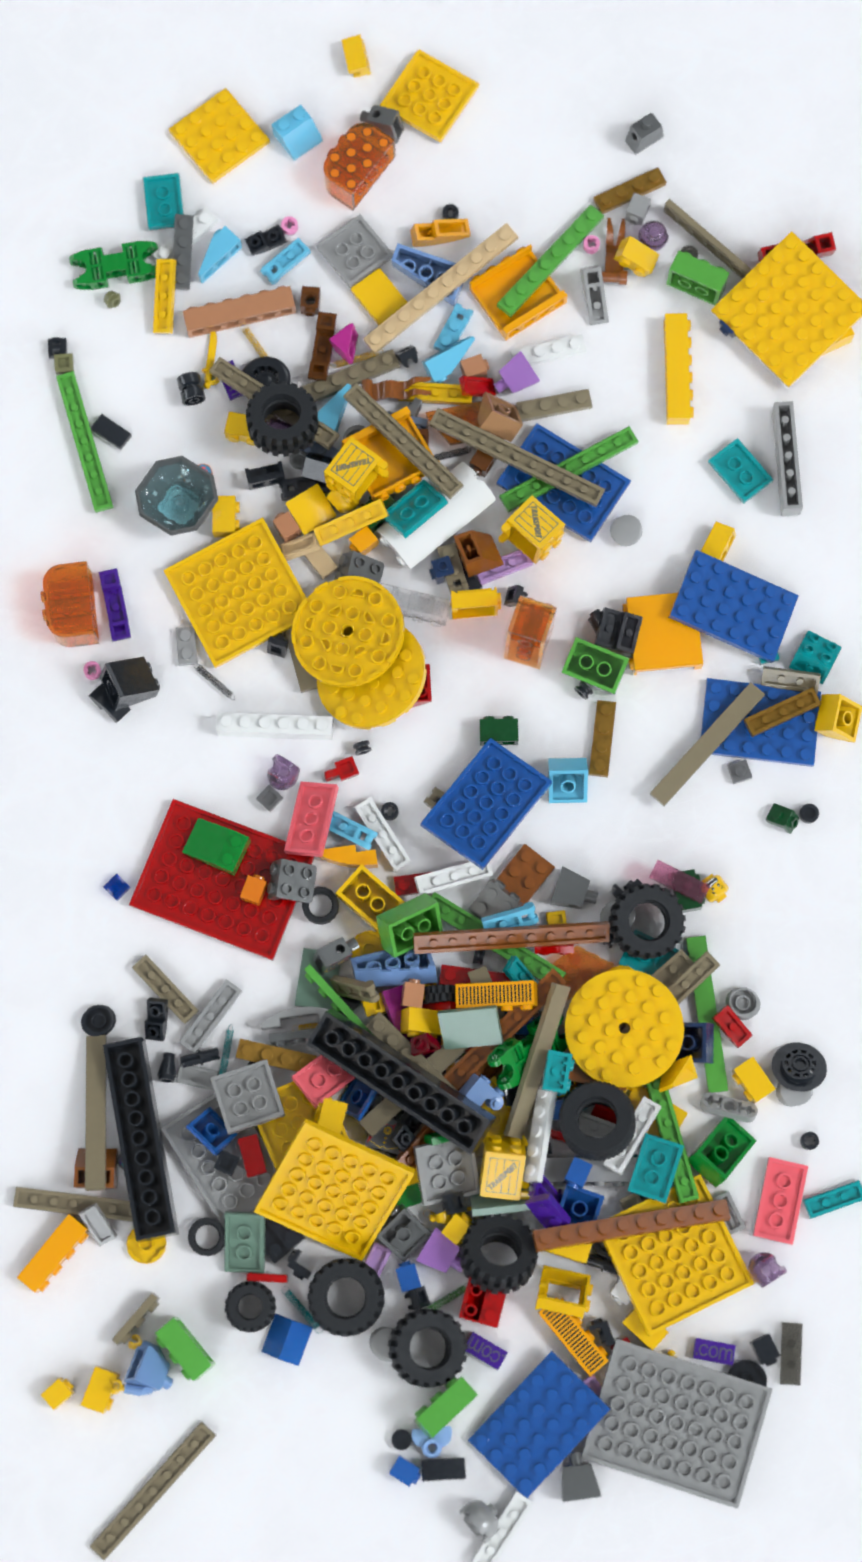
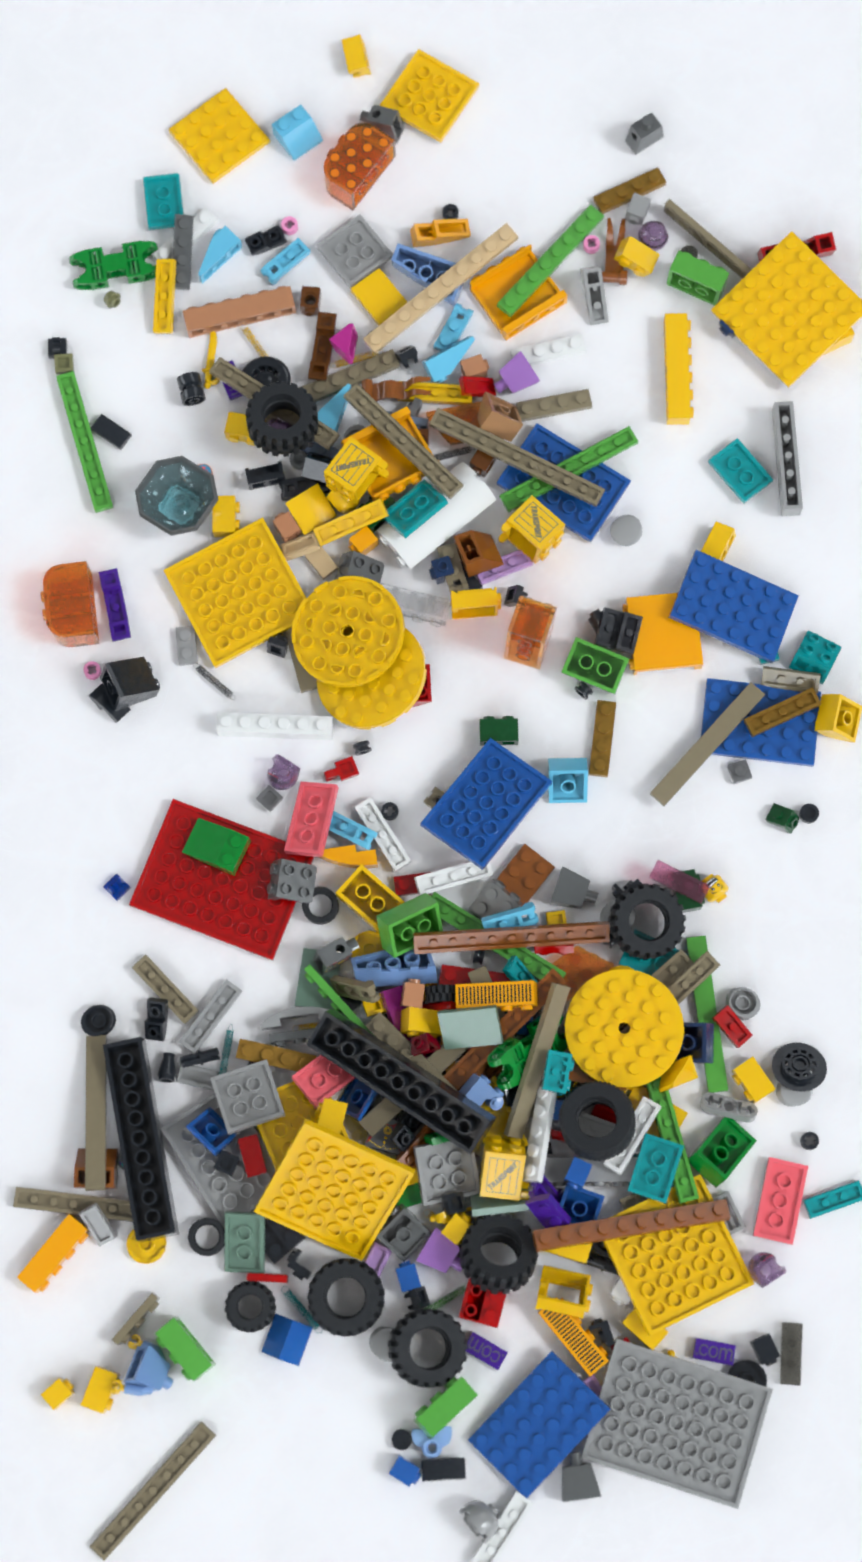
orange brick [240,874,268,906] -> none

